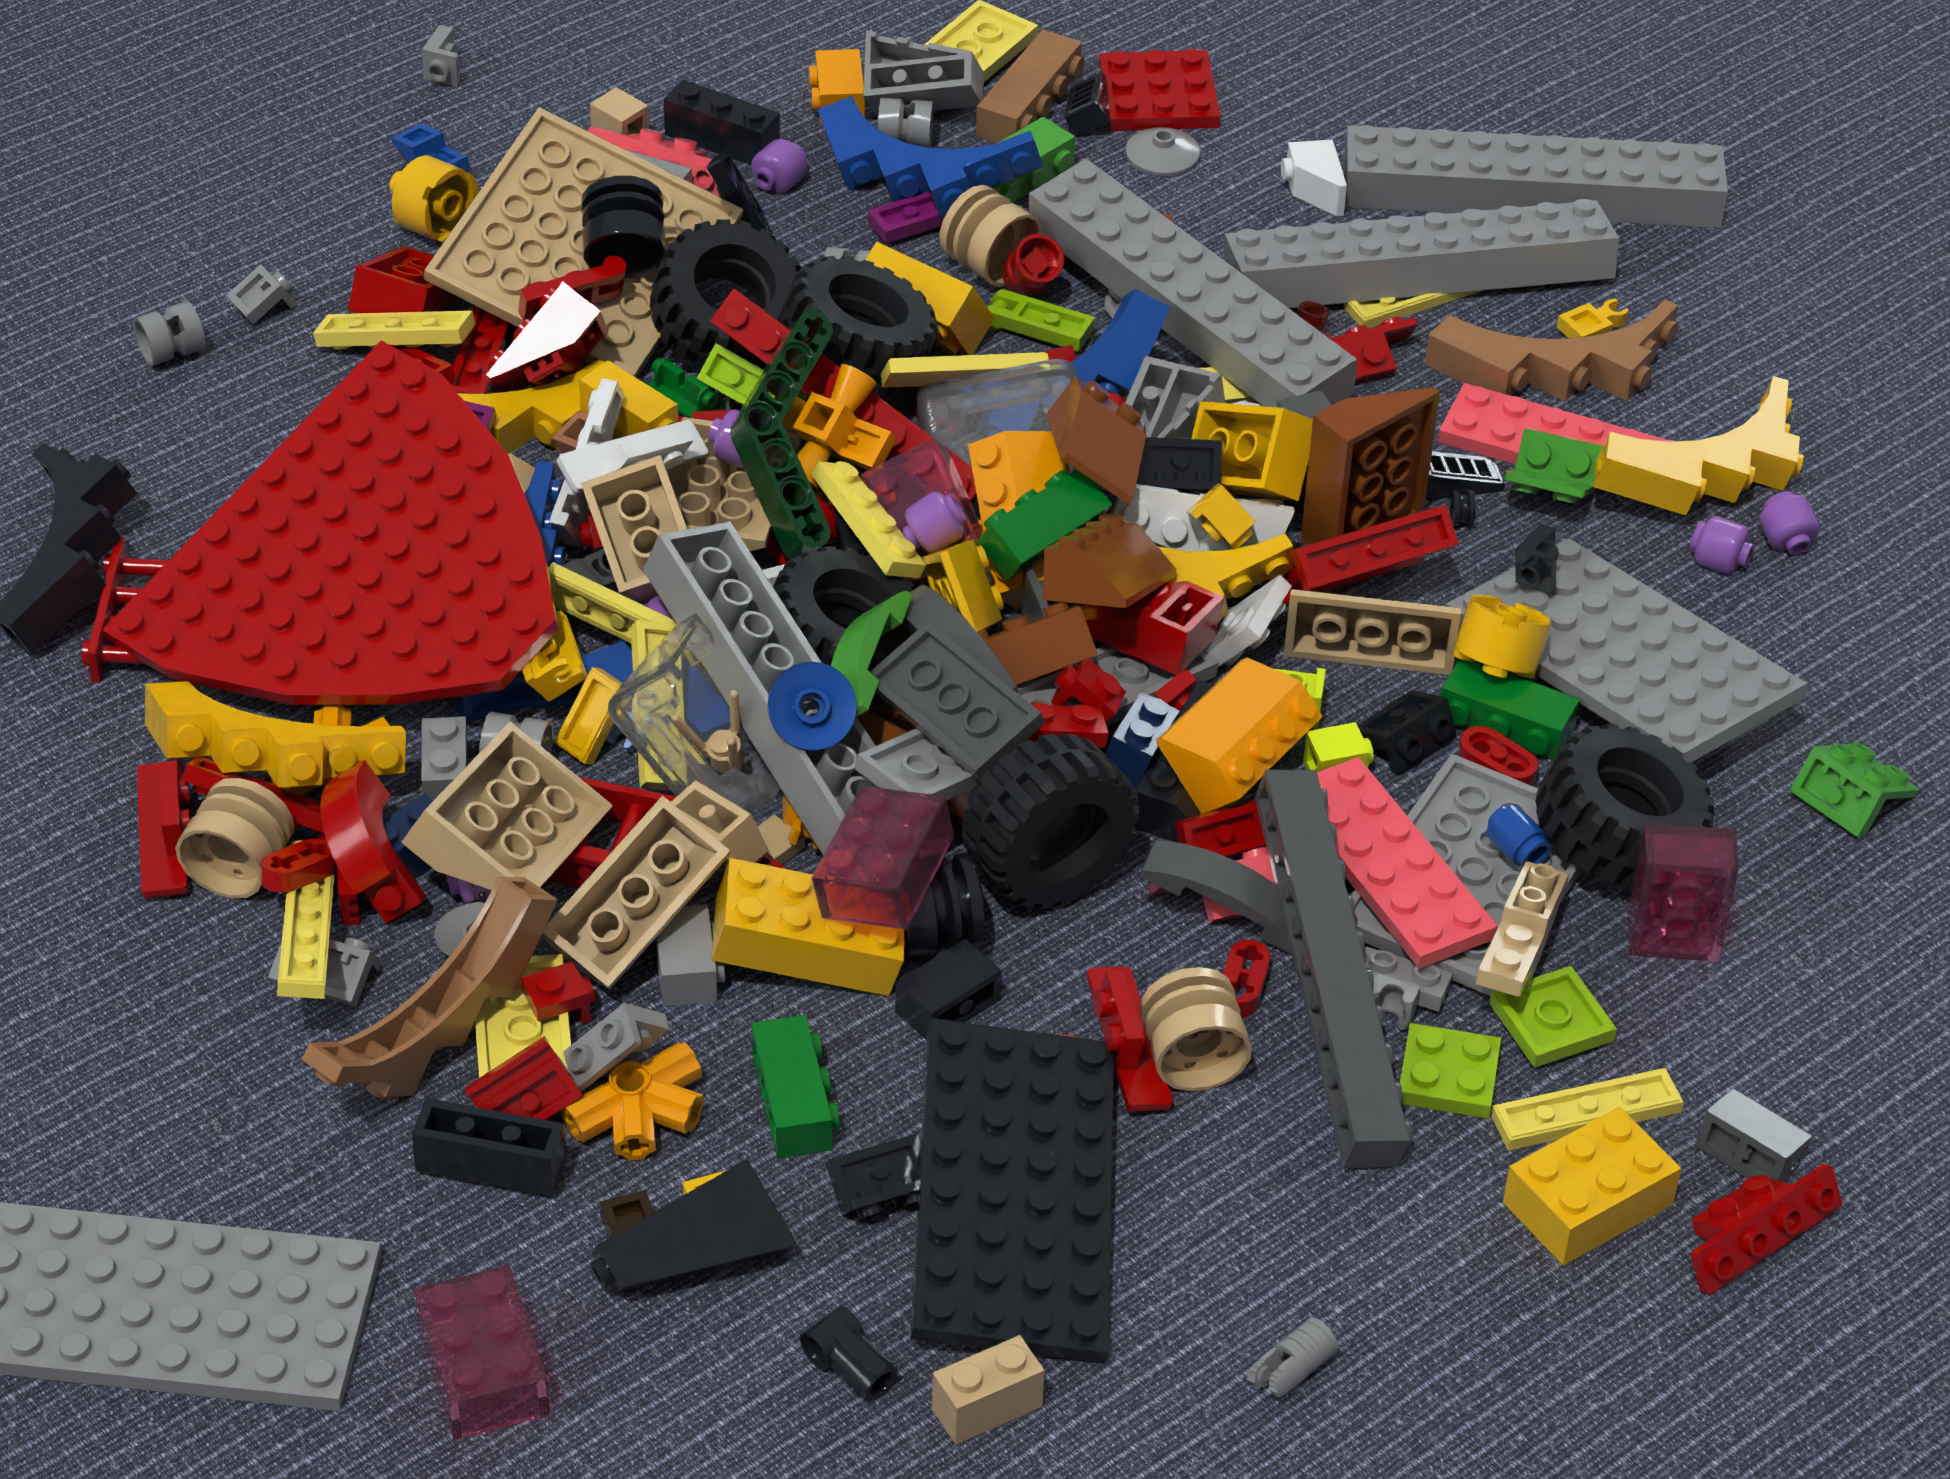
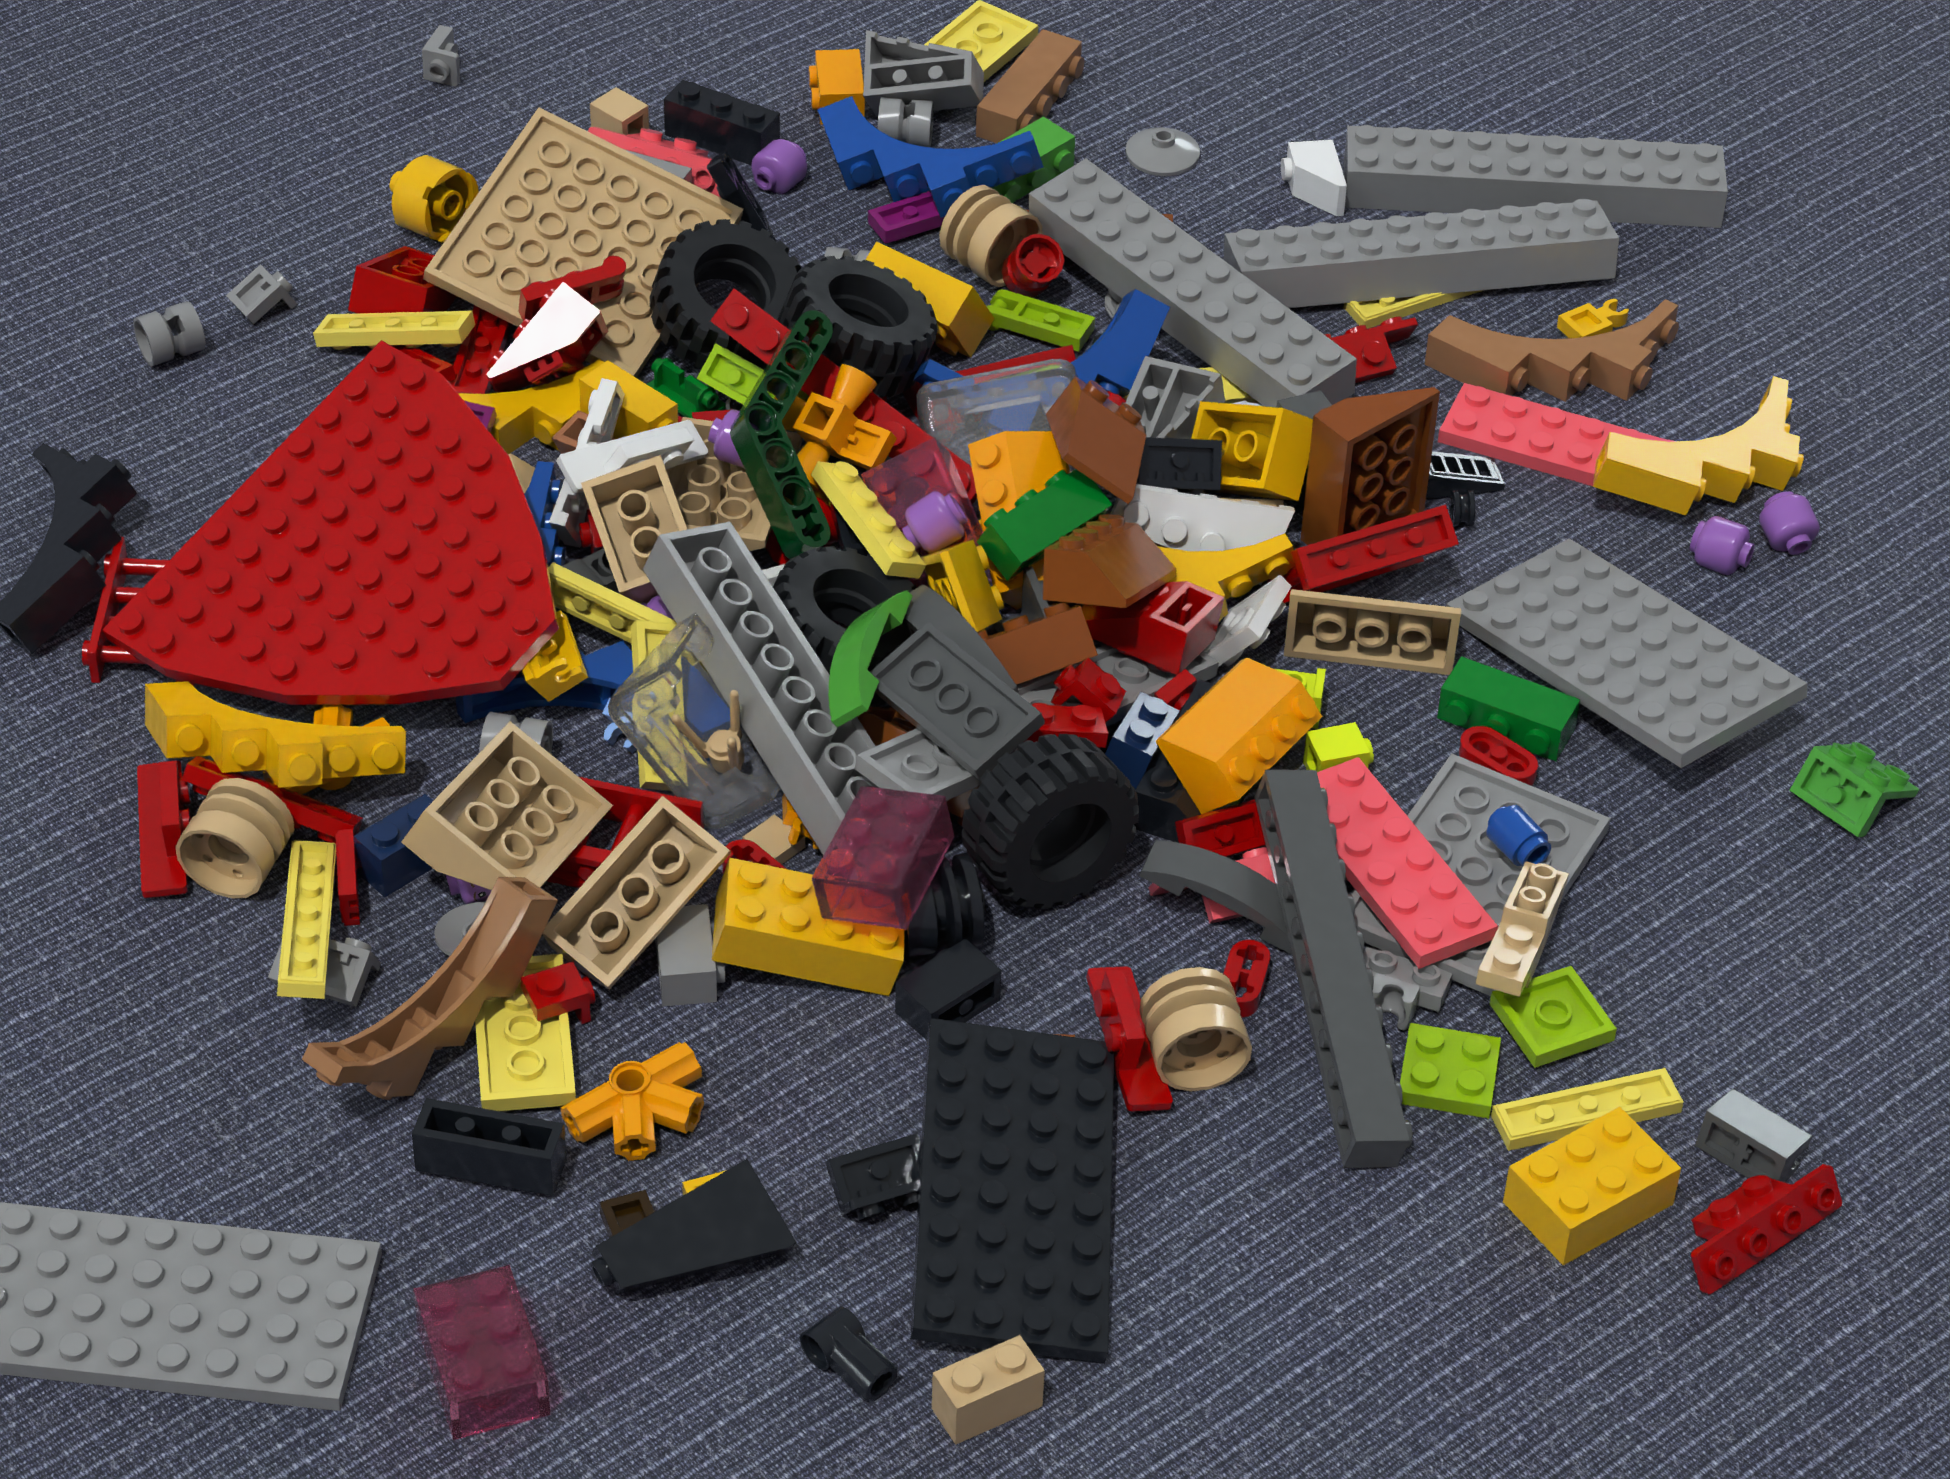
red beam [260,839,336,893] -> none
red arch [320,760,426,923] -> none
blue slope [391,123,470,171] -> none
light grey brick [421,716,469,801] -> none
red plate [465,1036,583,1120] -> none
yellow tile [554,667,631,765] -> none
light grey bracket [563,1003,669,1091] -> none
black wheel [581,176,666,278] -> none
tan brick [671,780,769,871] -> none
green brick [751,1015,840,1159] -> none
blue dish [767,662,857,751] -> none
light yellow tile [881,352,1050,388] -> none
black slope [1065,72,1110,137] -> none
red plate [1098,49,1220,131] -> none
yellow brick [1187,483,1256,549] -> none
light grey hinge [1246,1317,1339,1398] -> none
clear red hinge [1297,301,1329,331] -> none
black bracket [1358,690,1457,774] -> none
yellow brick [1452,594,1551,678] -> none
bright green bracket [1504,427,1603,503] -> none
black bracket [1515,524,1559,594] -> none
black tyre [1535,724,1715,891] -> none
clear pink brick [1627,823,1739,962] -> none

